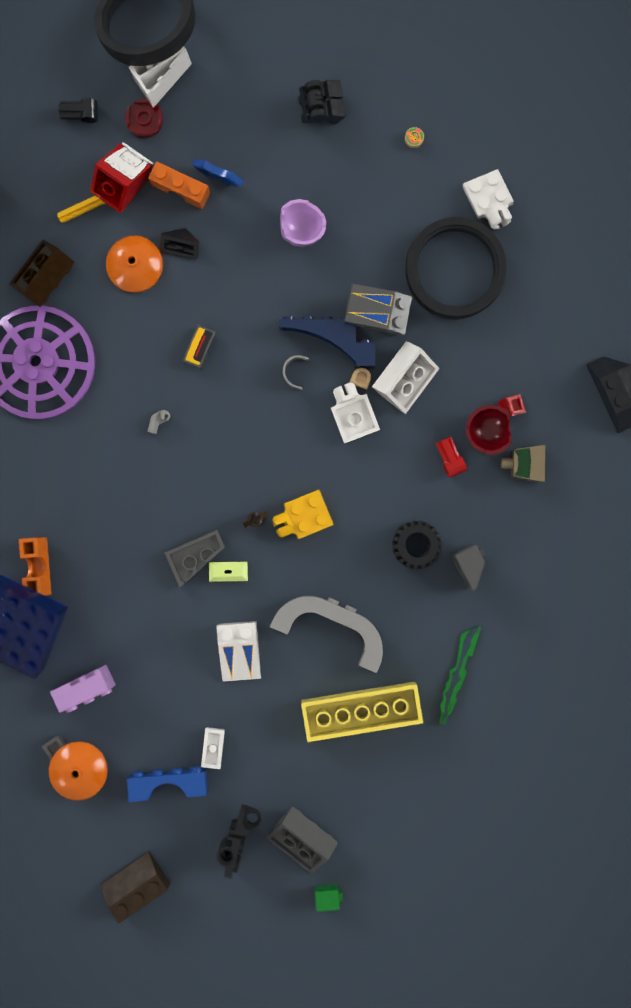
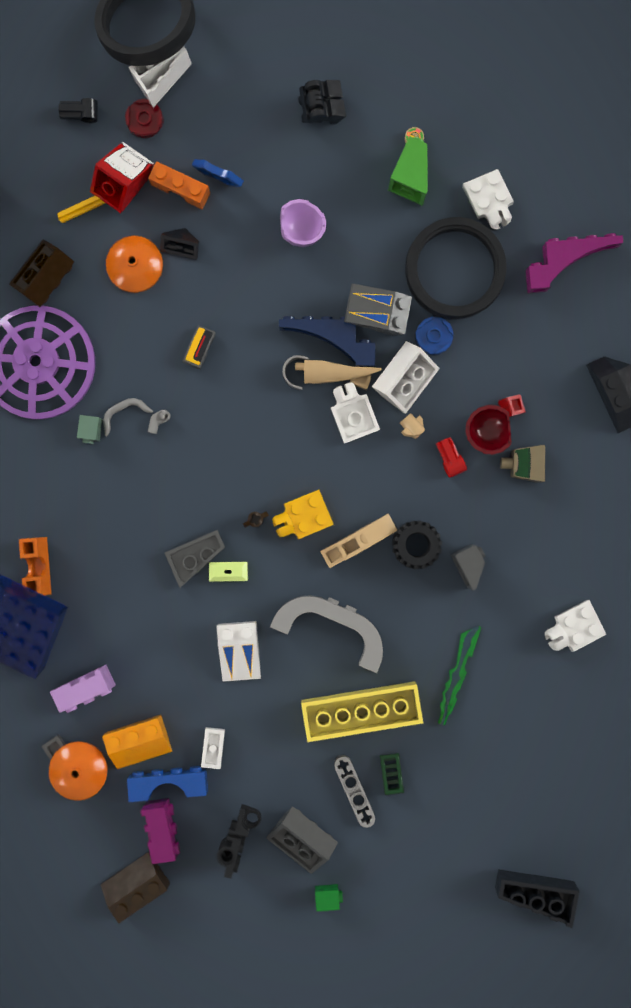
none -> sand green brick [77,415,103,444]
none -> light orange slope [102,715,172,769]
none -> light grey animal [103,398,153,436]
none -> magenta wedge [141,798,180,864]
none -> tan piece [295,360,381,384]
none -> tan slope [320,513,398,568]
none -> light grey beam [334,755,375,828]
none -> dark green slope [380,753,404,795]
none -> bright green slope [388,136,428,205]
none -> tan piece [400,413,425,439]
none -> blue tile [415,317,453,355]
none -> black wedge [495,869,580,929]
none -> magenta arch [526,233,623,293]
none -> white plate [545,600,606,652]

